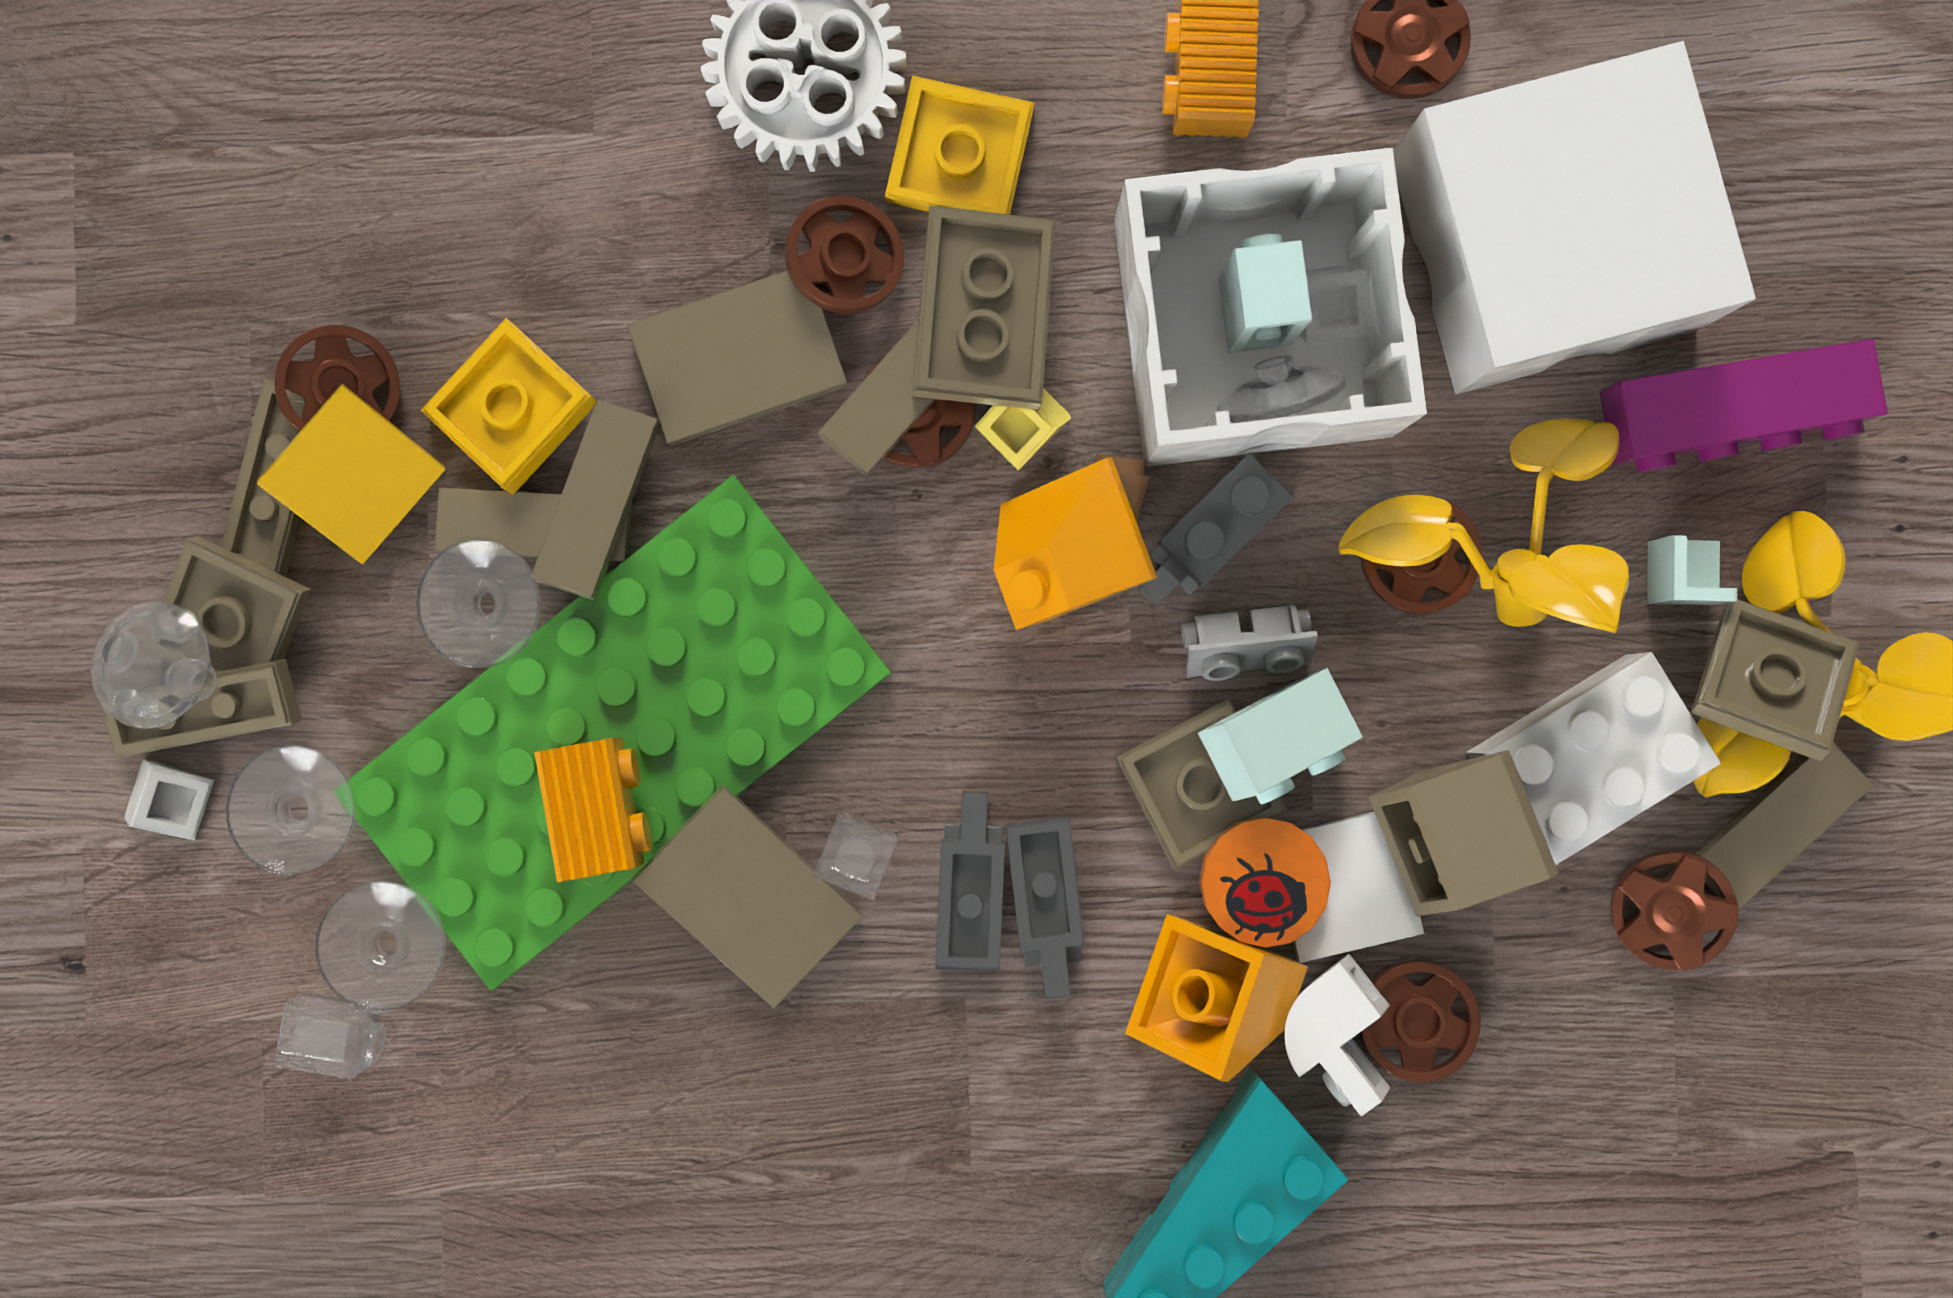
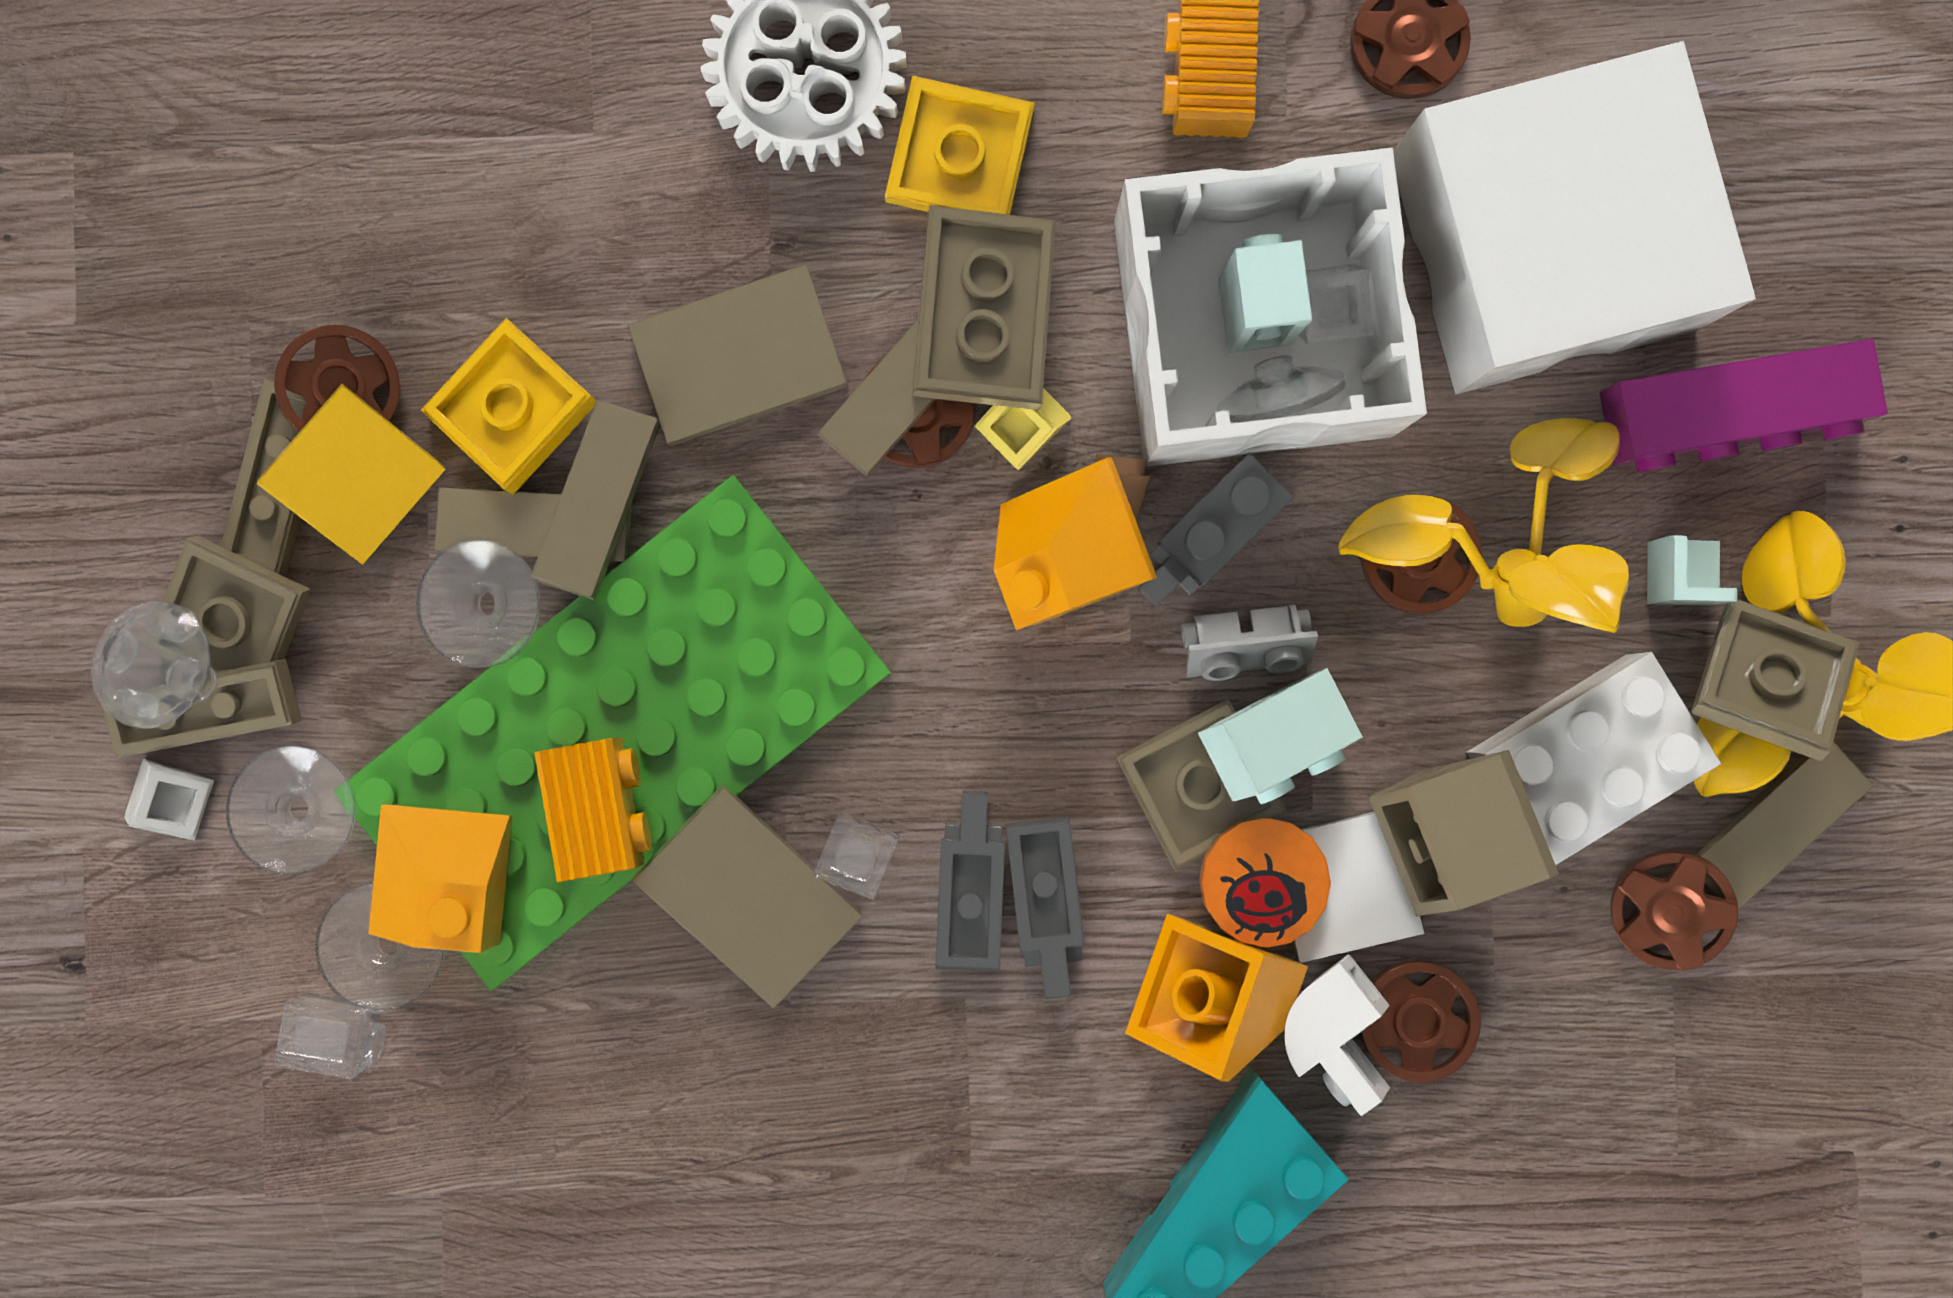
copper wheel [785,195,904,315] -> none
none -> light orange slope [368,804,513,953]

